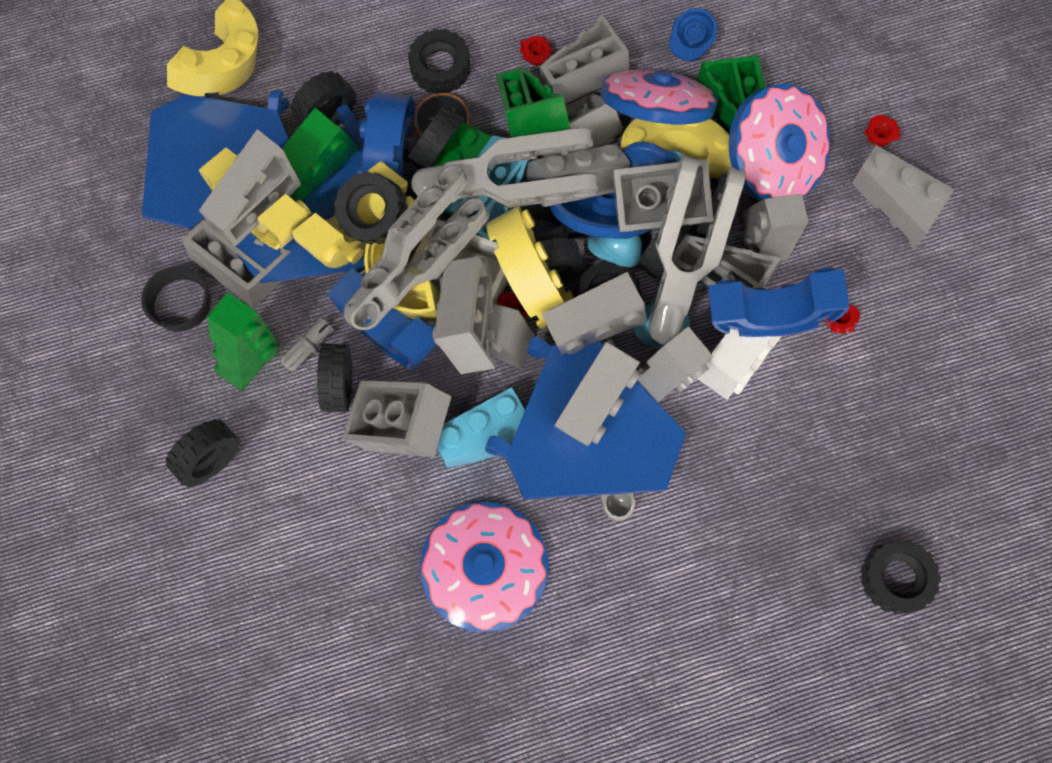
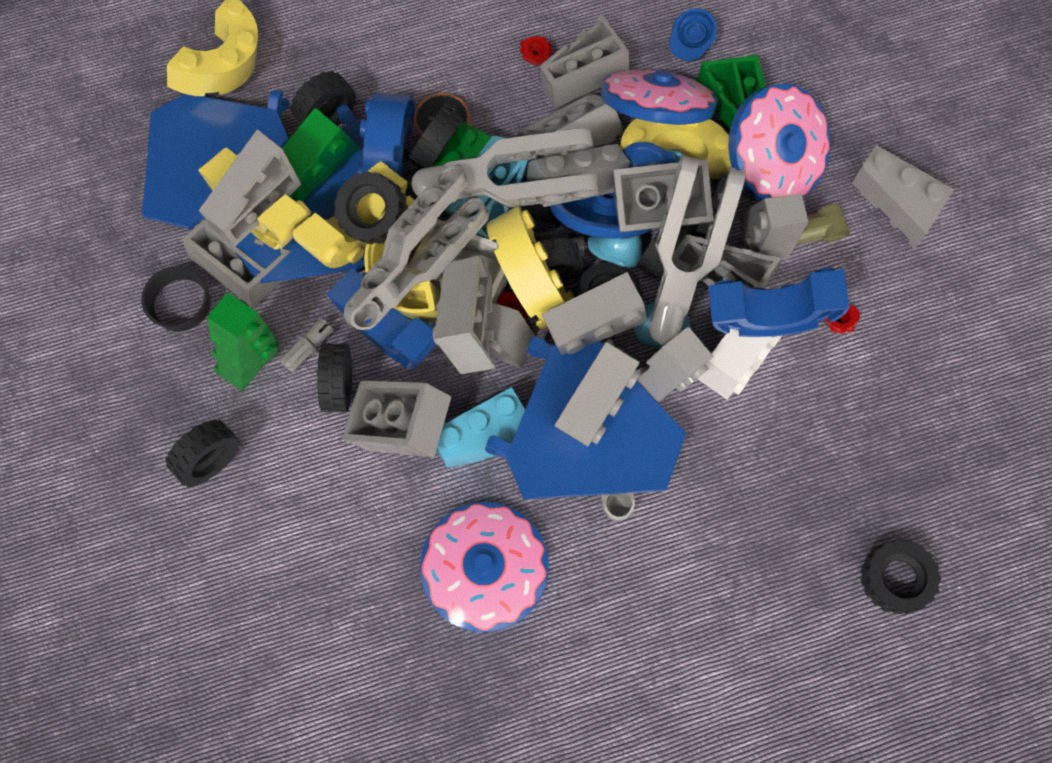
black tyre [408,29,471,94] -> none
green wedge [496,67,570,138] -> none
red animal [864,115,901,147] -> none
none -> olive piece [795,204,850,246]

